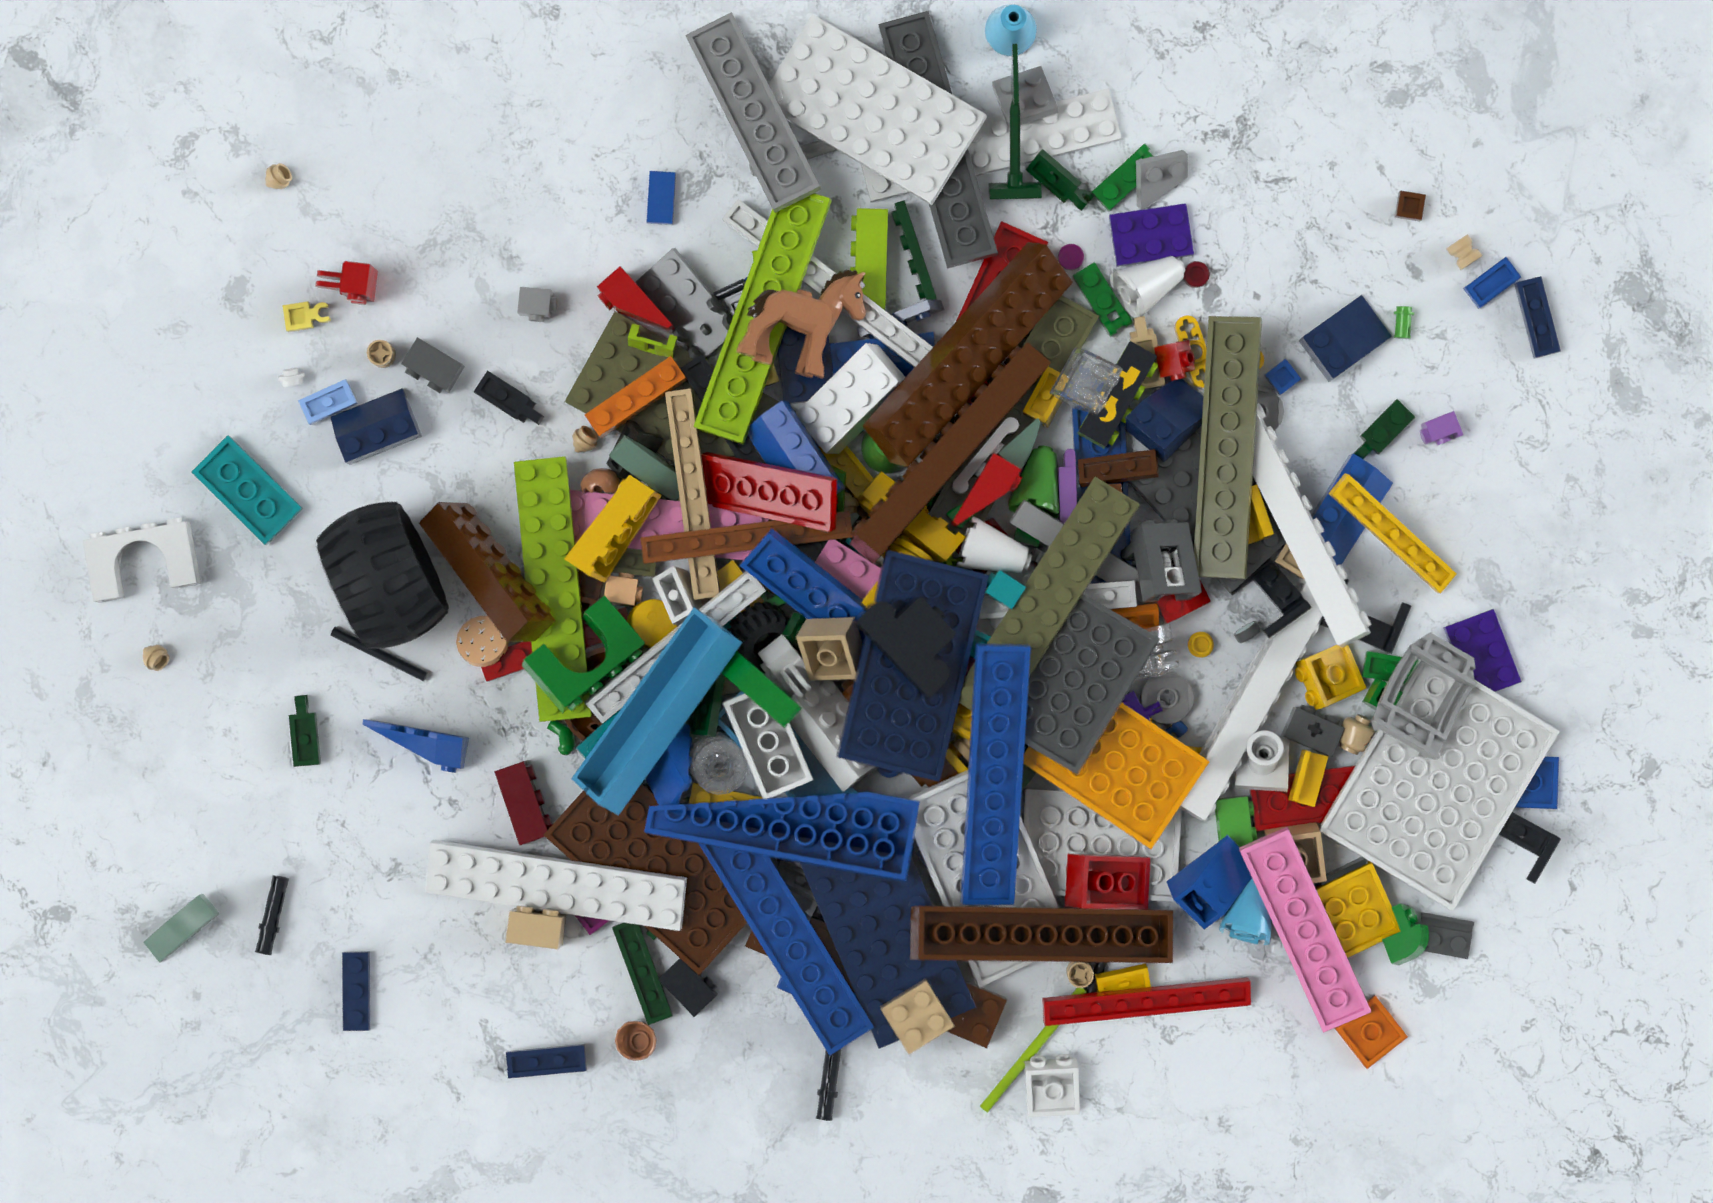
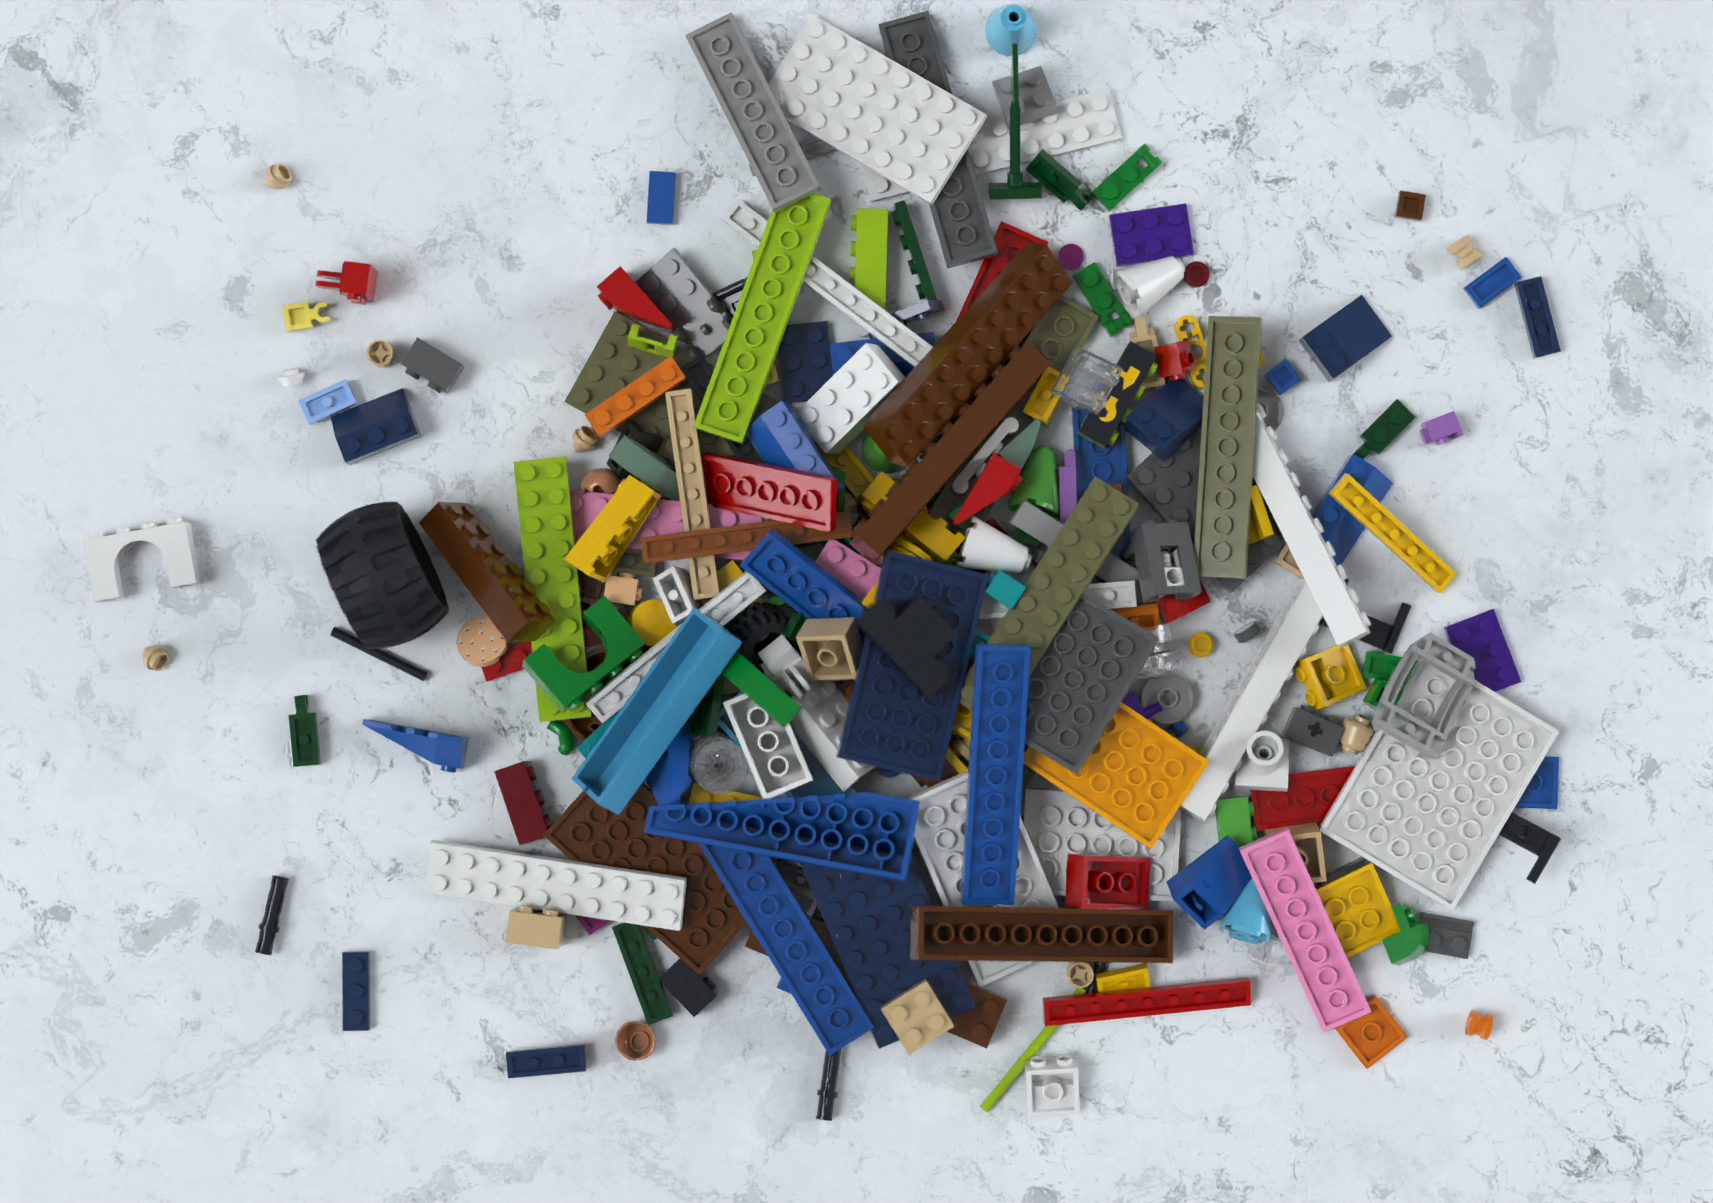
sand green slope [143,894,219,963] -> none
teal plate [191,435,303,545] -> none
black hinge [474,370,544,425] -> none
light grey brick [517,287,557,322] -> none
nougat animal [736,269,866,379] -> none
reddish brown plate [1078,449,1159,487] -> none
light grey wing [1136,150,1188,210] -> none
black plate [1230,558,1312,638] -> none
yellow panel [1288,750,1328,807] -> none
bright green pin [1394,306,1414,339] -> none
none -> orange wheel [1465,1010,1493,1040]

